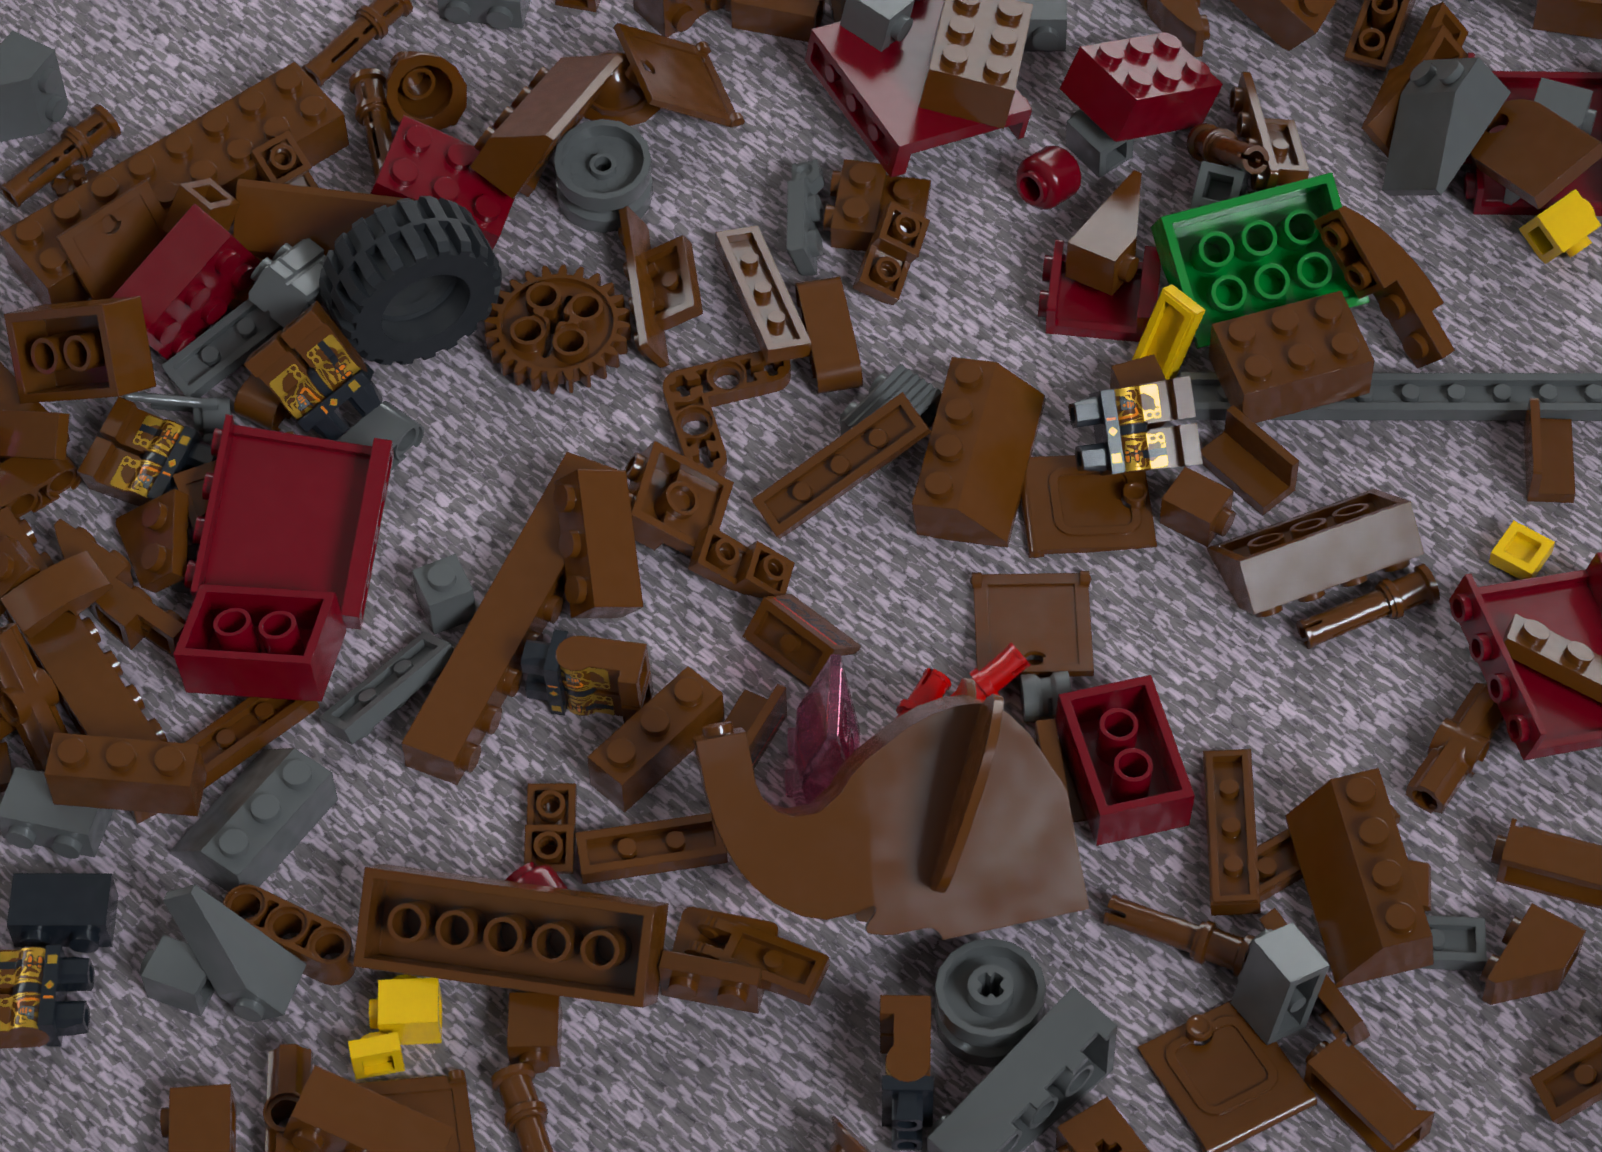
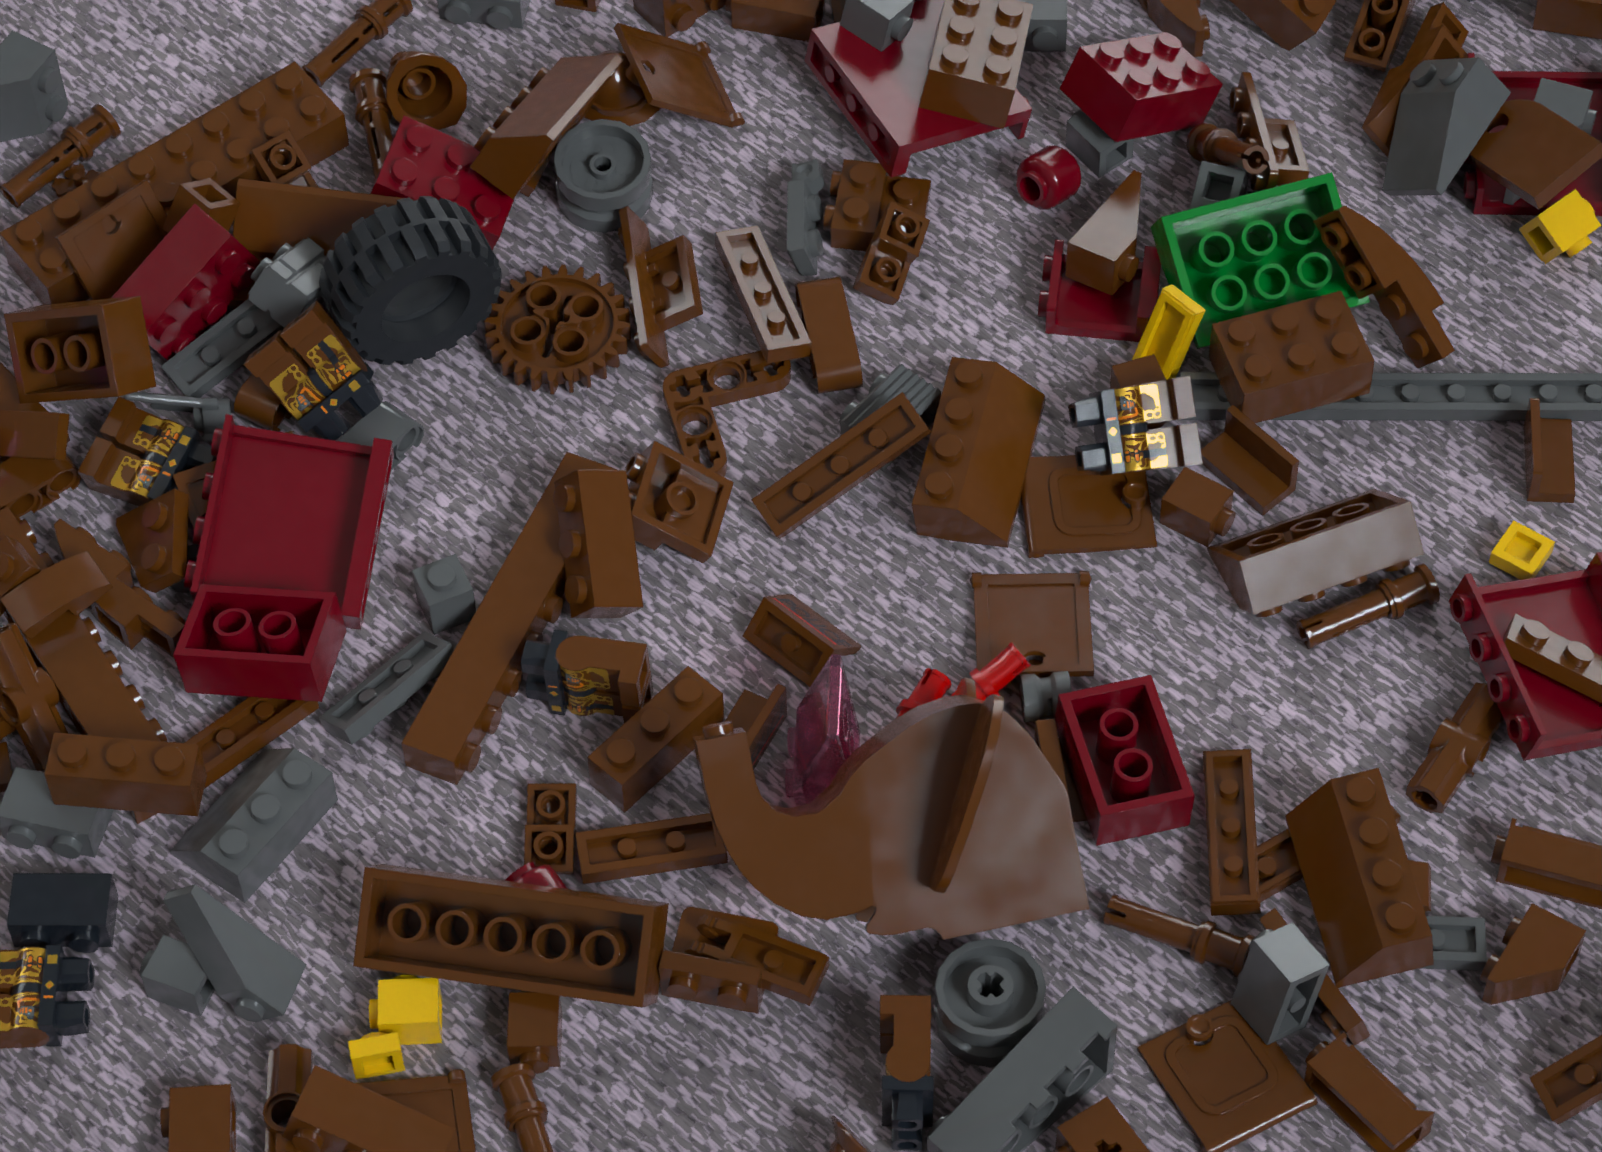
reddish brown beam [223,884,356,986] -> none
reddish brown slope [688,525,795,598] -> none

